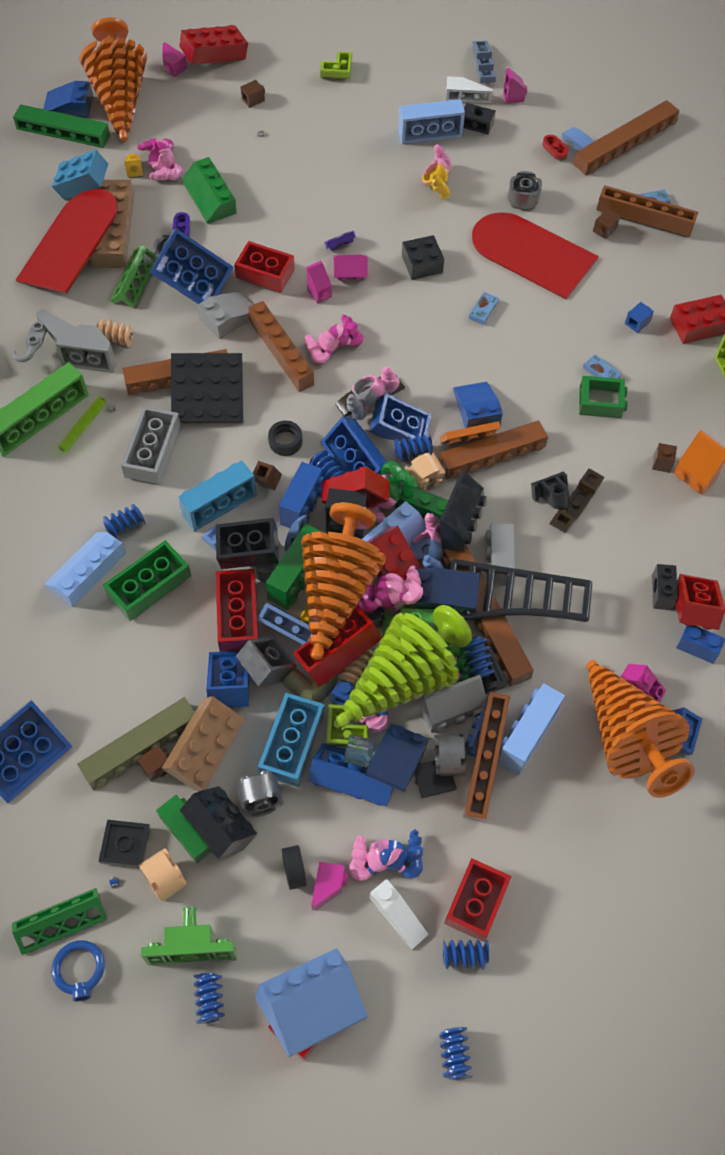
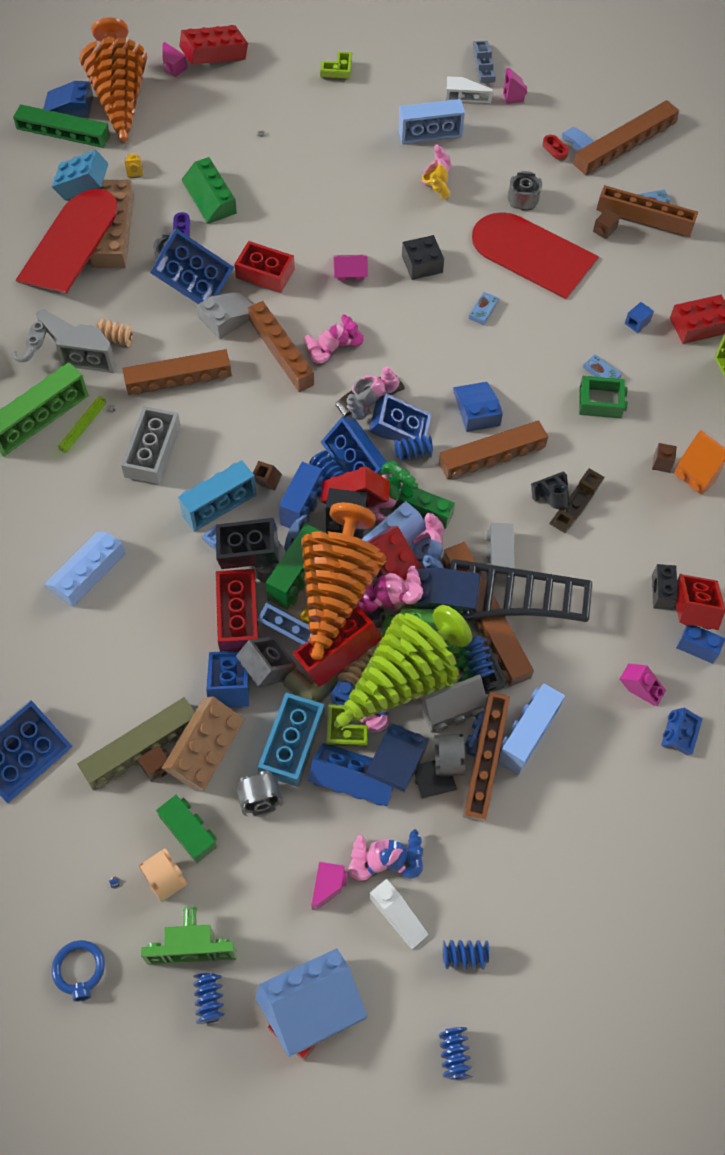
green fence [12,888,107,955] -> none
black plate [98,819,150,868] -> none
blue piece [103,504,146,537] -> none
green brick [103,540,191,621] -> none
bright green fence [110,245,156,308] -> none
bright pink hair [137,138,183,181] -> none
black plate [171,353,243,423] -> none
black brick [180,786,258,860] -> none
reddish brown brick [240,80,265,108] -> none
black tyre [268,420,303,456] -> none
black tyre [282,845,306,890] -> none
dark pink slope [306,261,332,303] -> none
dark purple plate [324,230,356,251] -> none
clear light blue brick [344,735,376,767] -> none
light nougat brick [404,453,446,491] -> none
orange plate [439,421,501,445] -> none
black slope [440,471,487,552] -> none
red brick [444,858,512,942] -> none
black brick [463,103,496,135] -> none
orange plant [586,660,695,798] -> none

